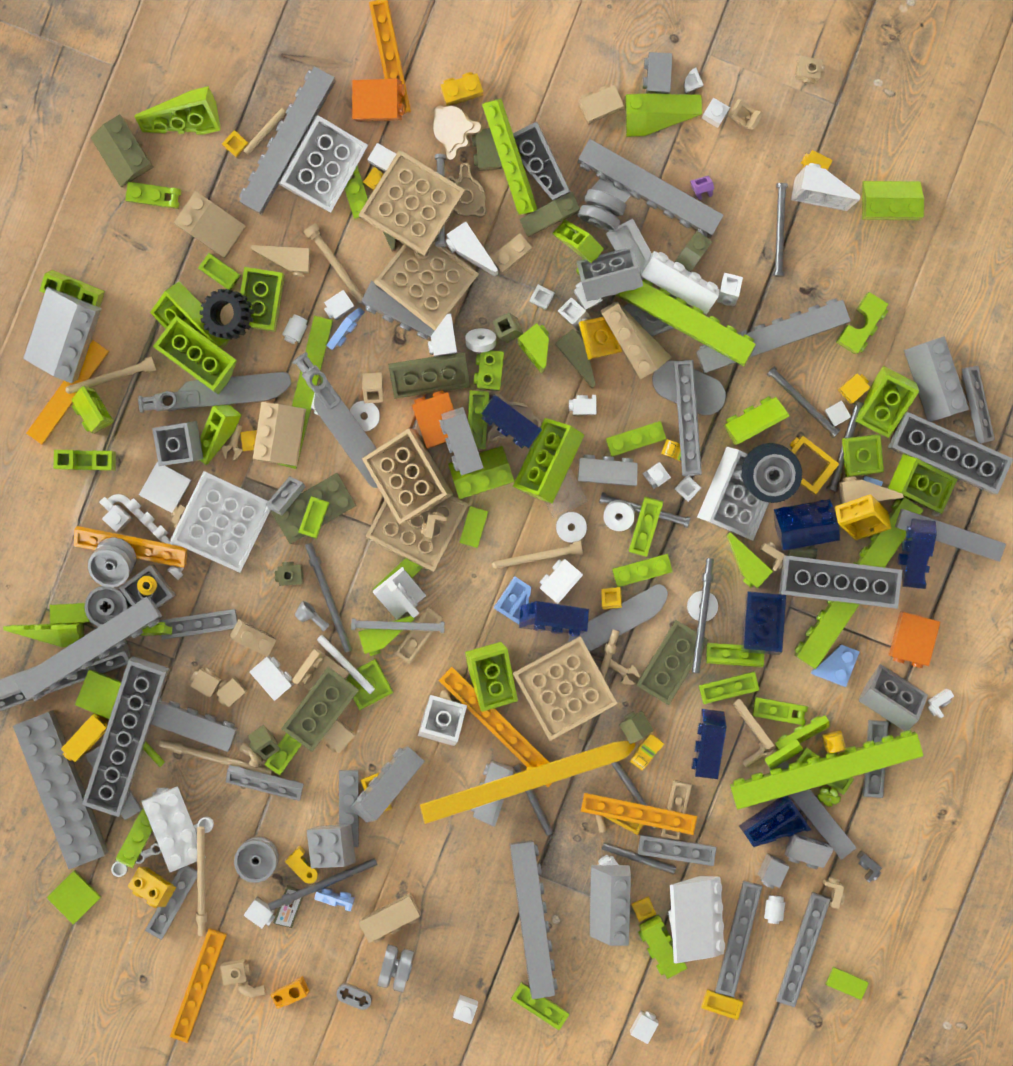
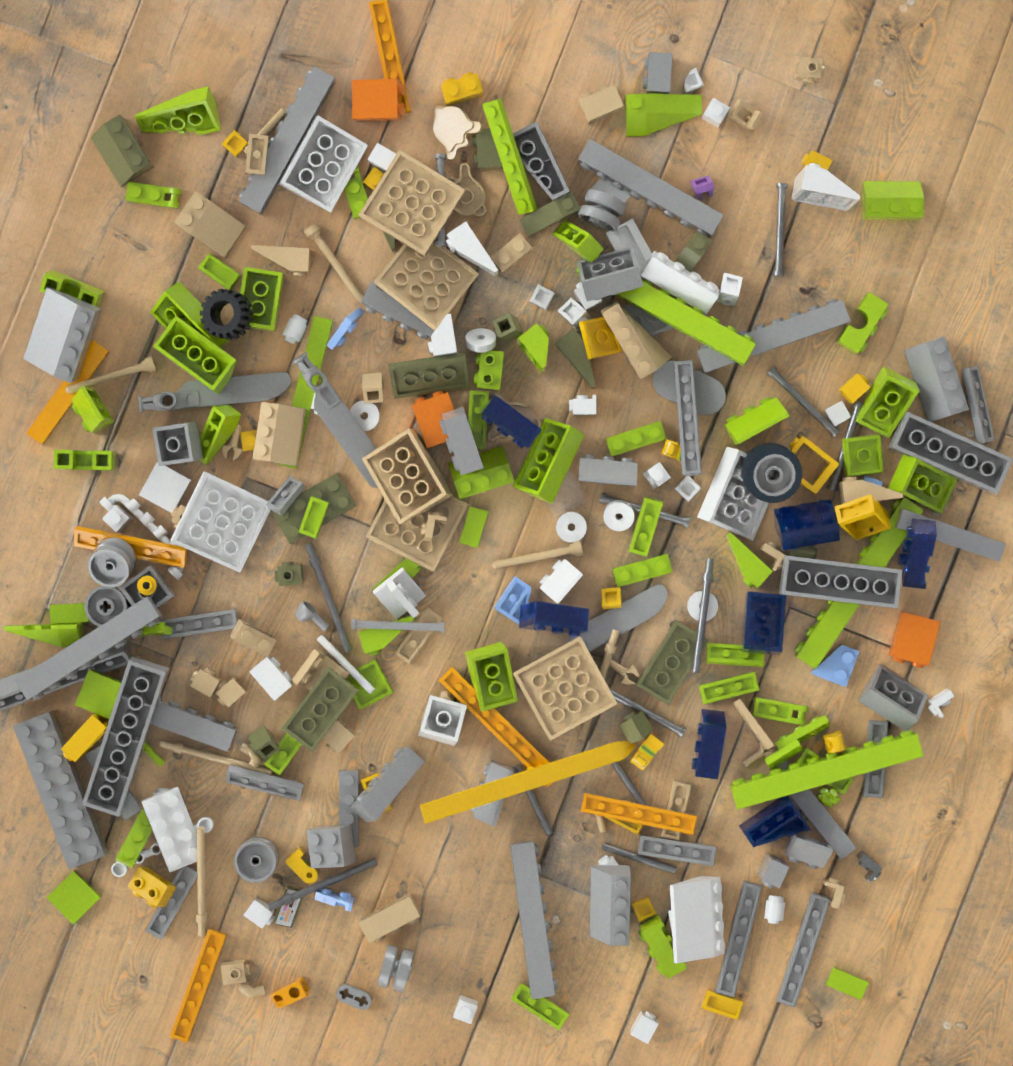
white brick [324,290,355,320] -> none
none -> tan panel [245,134,269,175]
none -> flat silver bar [608,685,686,738]

